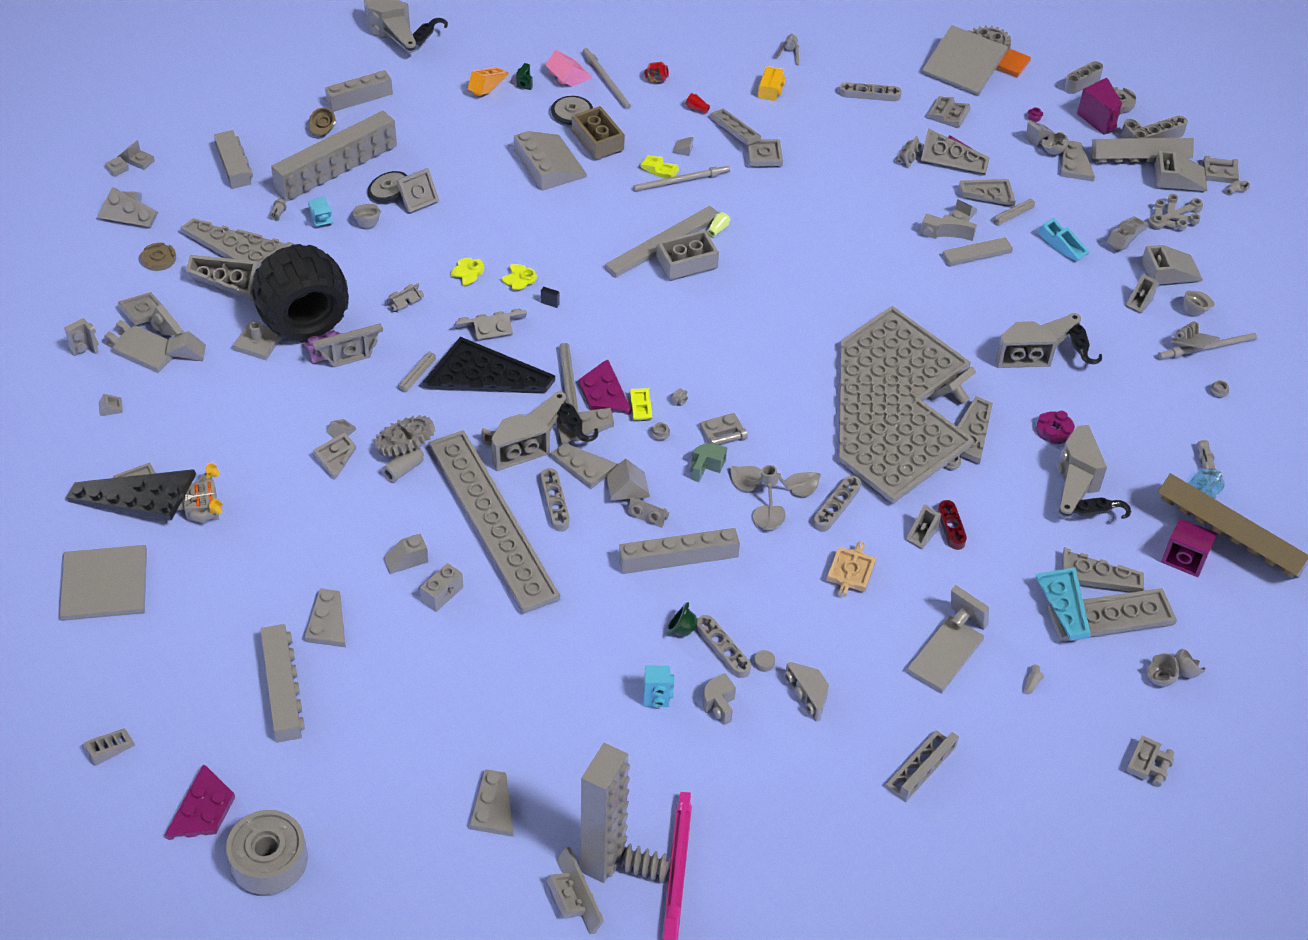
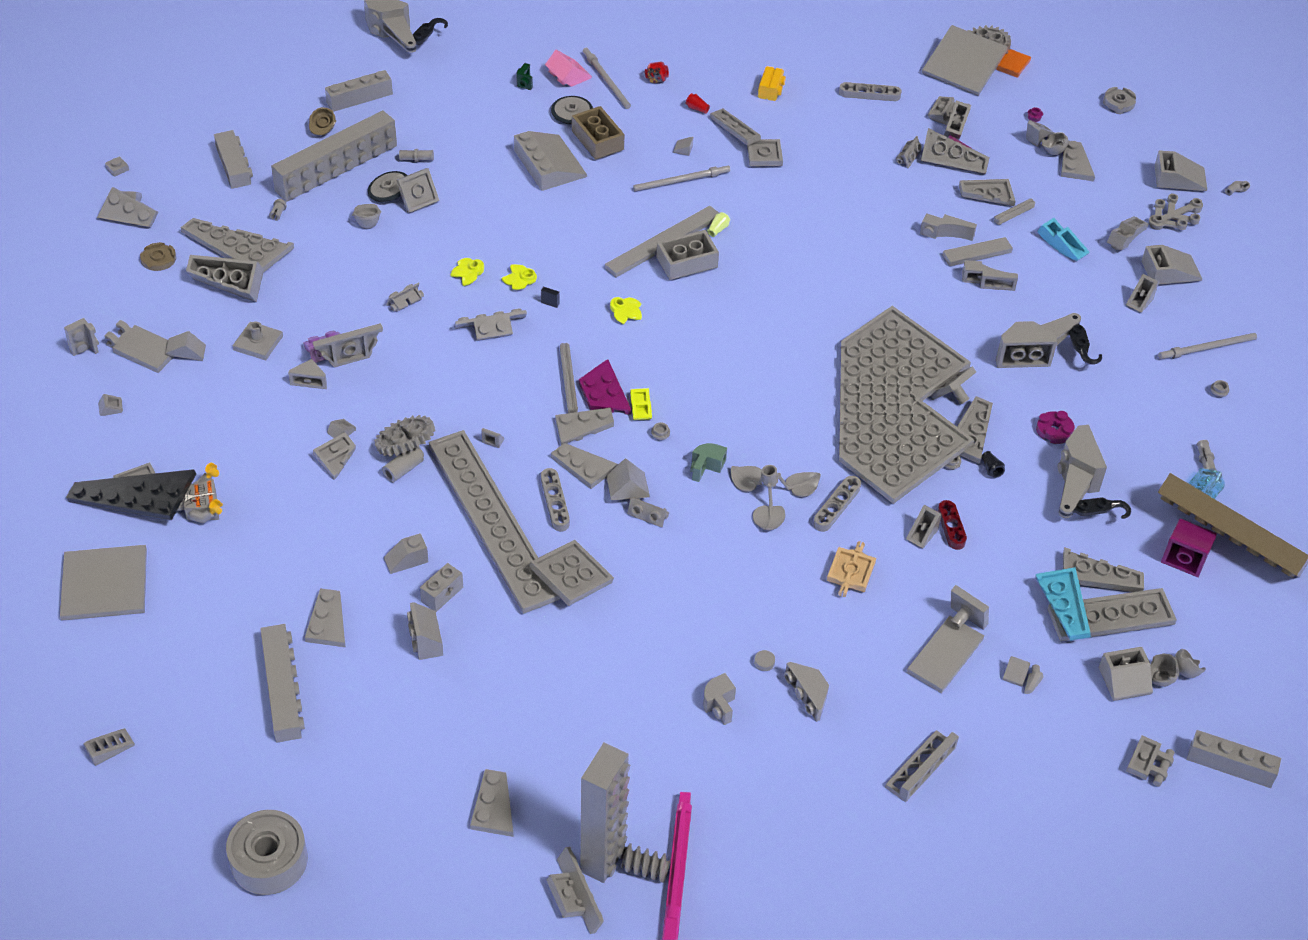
light grey slope [117,140,155,170] -> none
light grey plate [118,292,168,326] -> none
light grey wing [151,304,183,336] -> none
magenta wing [165,765,235,840] -> none
black tyre [252,244,349,341] -> none
medium azure brick [308,196,333,227] -> none
light grey axle [399,351,436,392] -> none
black wing [423,336,555,392] -> none
light orange slope [467,67,509,96] -> none
light grey slope [492,391,599,471] -> none
light grey brick [618,528,740,574] -> none
neon yellow slope [640,155,679,179] -> none
medium azure brick [644,665,675,708] -> none
dark green hat [665,602,697,637] -> none
light grey plate [671,388,688,405] -> none
light grey beam [696,615,751,678] -> none
light grey plate [700,412,748,445] -> none
light grey plant [775,33,800,65] -> none
light grey slope [949,199,978,222] -> none
light grey beam [1064,61,1104,94] -> none
magenta slope [1077,78,1122,135] -> none
light grey brick [1092,138,1194,162] -> none
light grey beam [1121,115,1188,138] -> none
light grey hinge [1171,321,1220,350] -> none
light grey hat [1183,291,1215,316] -> none
light grey plate [1203,156,1239,183] -> none
none -> light grey slope [288,359,327,390]
none -> light grey pin [399,149,434,162]
none -> light grey slope [407,602,444,660]
none -> light grey plate [529,540,614,606]
none -> neon yellow plate [610,297,642,324]
none -> light grey brick [944,100,972,140]
none -> light grey slope [962,260,1018,291]
none -> black cone [981,451,1005,478]
none -> light grey slope [1002,656,1030,687]
none -> light grey slope [1098,647,1153,701]
none -> light grey brick [1186,730,1282,788]

